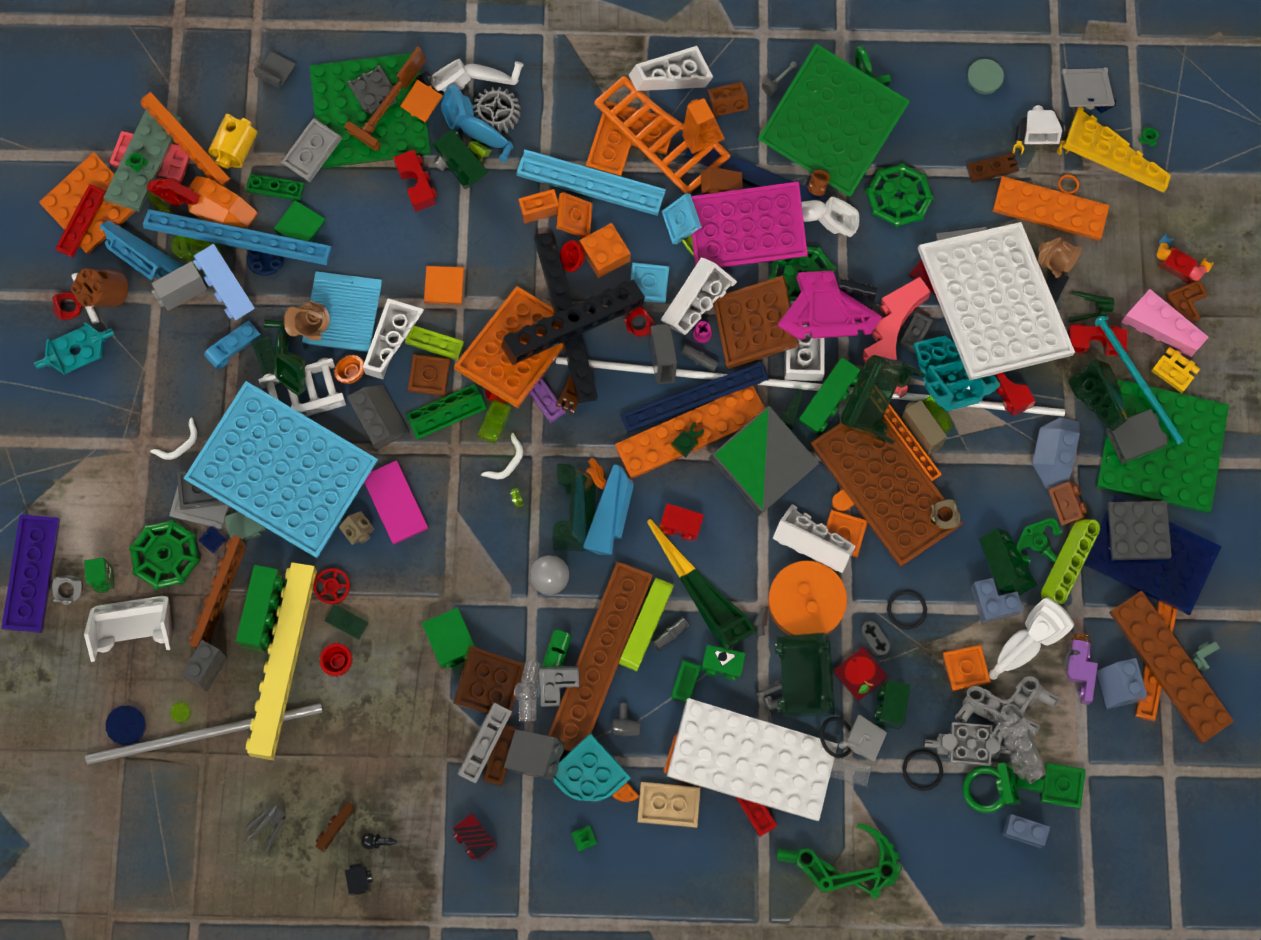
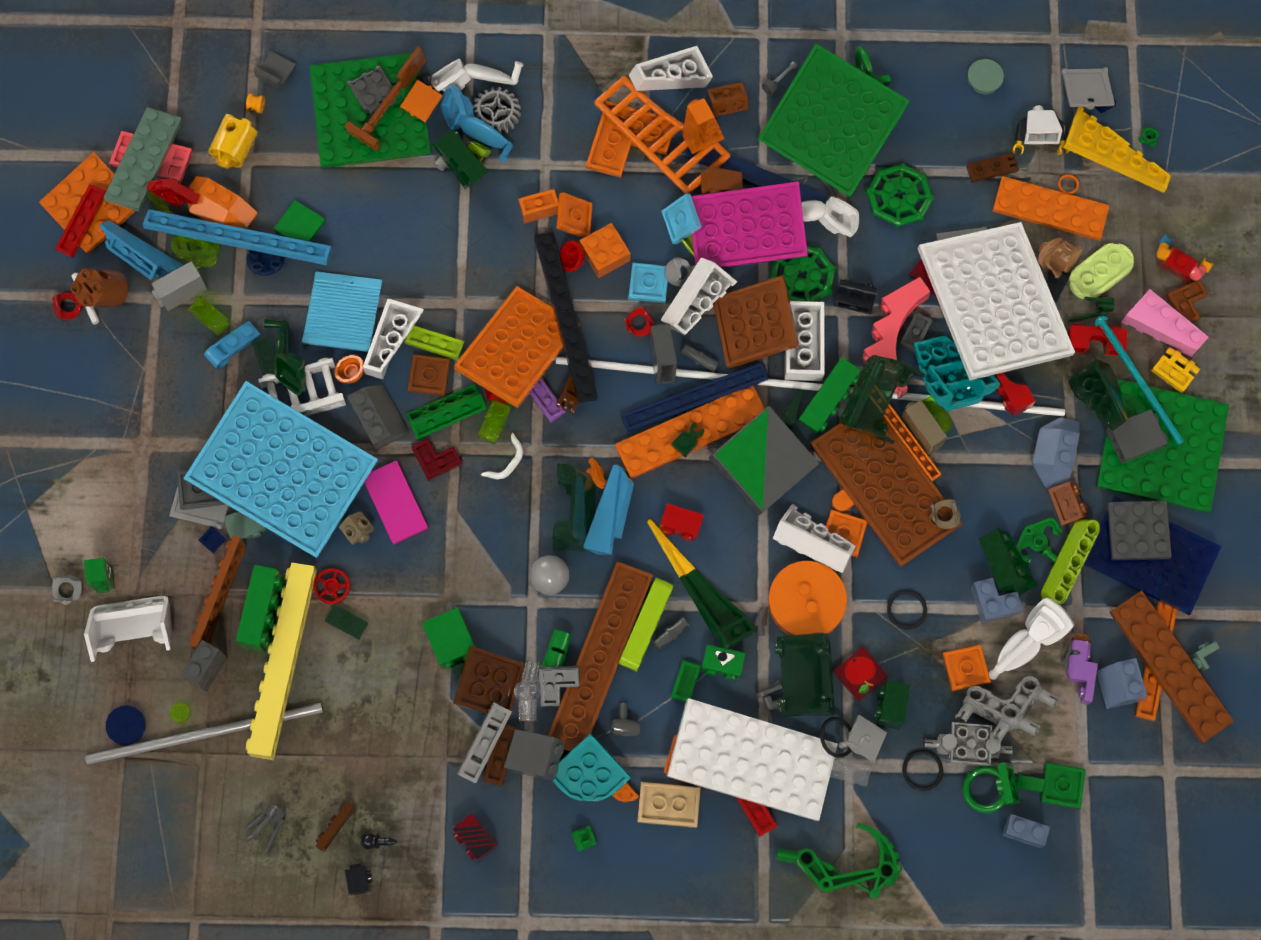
dark purple plate [1,515,60,633] -> none
teal plate [34,322,115,375] -> none
green plate [125,152,148,173] -> none
green plate [128,519,201,590] -> none
orange piece [140,92,230,186] -> none
white animal [150,417,198,460] -> none
light blue wedge [193,244,255,320] -> none
green tile [246,173,305,202] -> none
light grey tile [281,118,342,182] -> none
medium nougat helmet [284,301,330,340] -> none
red hat [319,643,353,677] -> none
red arch [393,150,437,212] -> none
orange tile [424,266,464,305] -> none
black brick [501,279,645,365] -> none
clear neon green tile [510,487,524,508] -> none
medium azure plate [517,149,666,216] -> none
dark pink bush [693,321,712,343] -> none
dark pink plate [777,271,882,340] -> none
dark orange wheel [807,170,830,196] -> none
dark grey beam [861,621,890,656] -> none
clear brick [996,705,1046,784] -> none
none -> clear neon green brick [188,295,231,336]
none -> light orange wheel [246,93,265,114]
none -> dark red tile [411,439,463,481]
none -> light grey piece [665,257,696,287]
none -> yellowish green tile [1068,243,1134,300]

